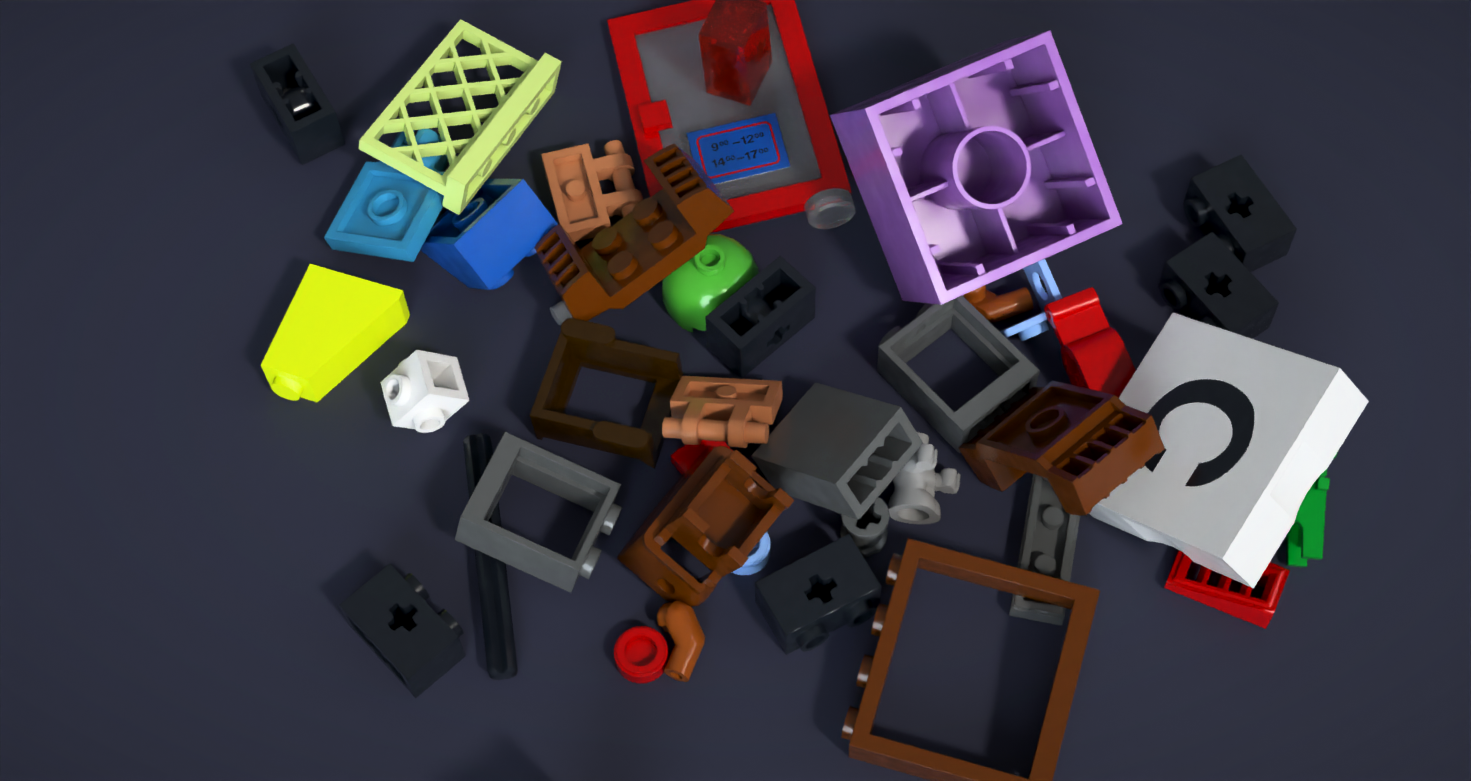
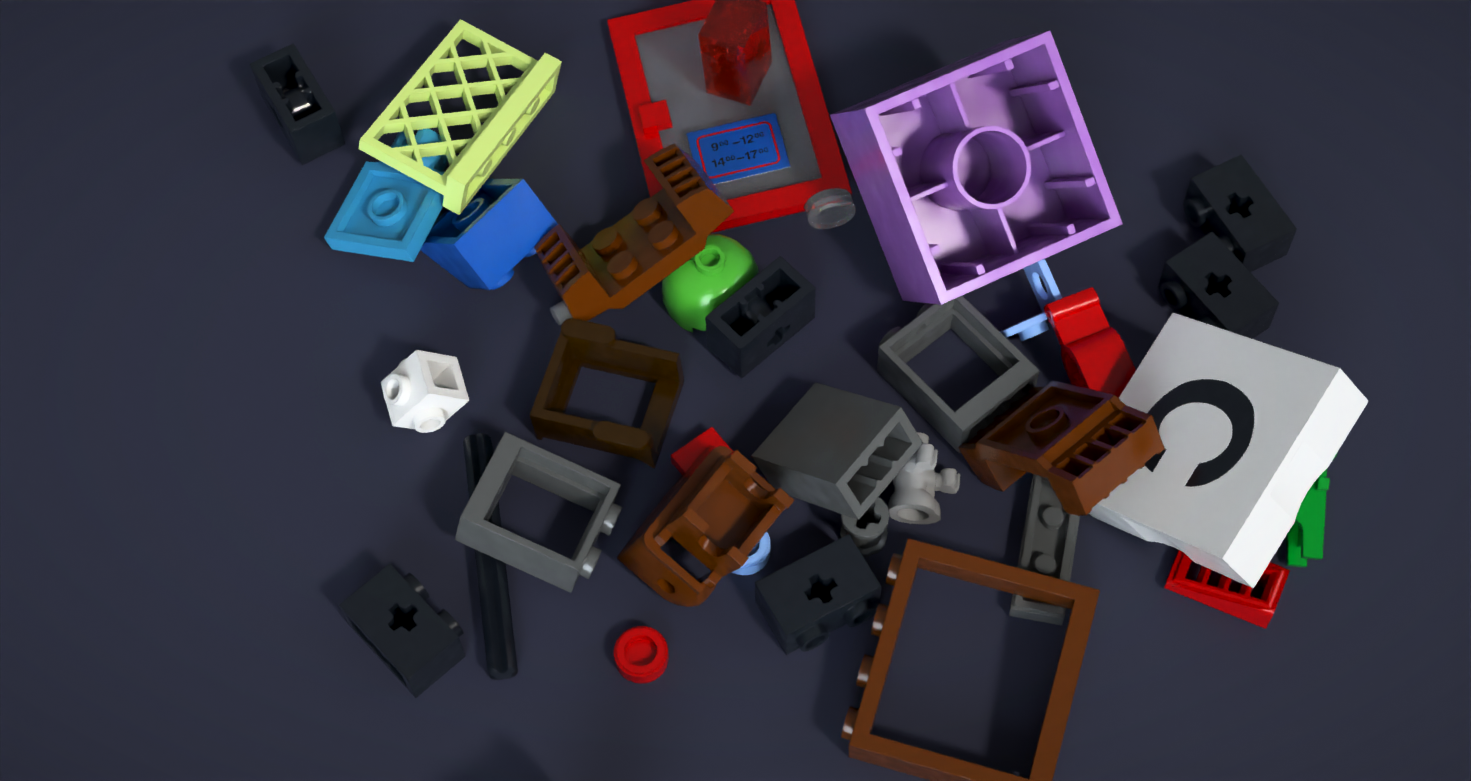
neon yellow slope [261,264,410,402] -> none
nougat plate [541,140,643,242] -> none
dark orange arm [656,600,705,682] -> none
nougat plate [662,376,783,448] -> none
dark orange arm [962,285,1034,323] -> none

